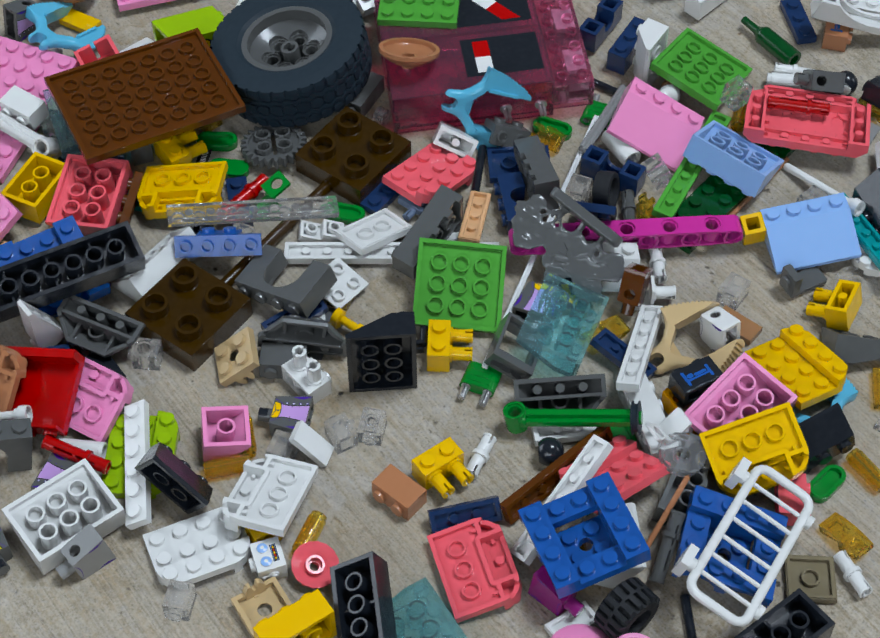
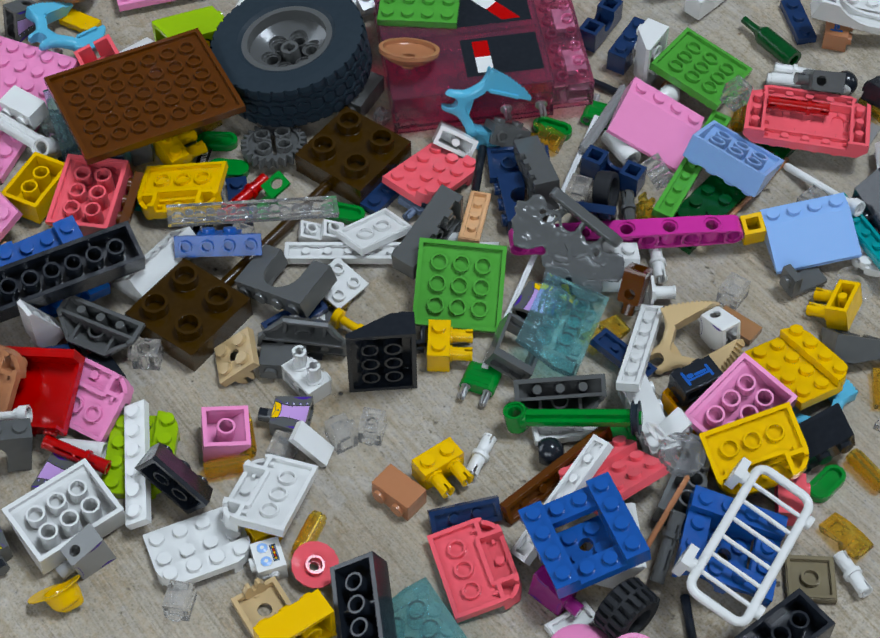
none -> yellow piece [27,575,84,613]

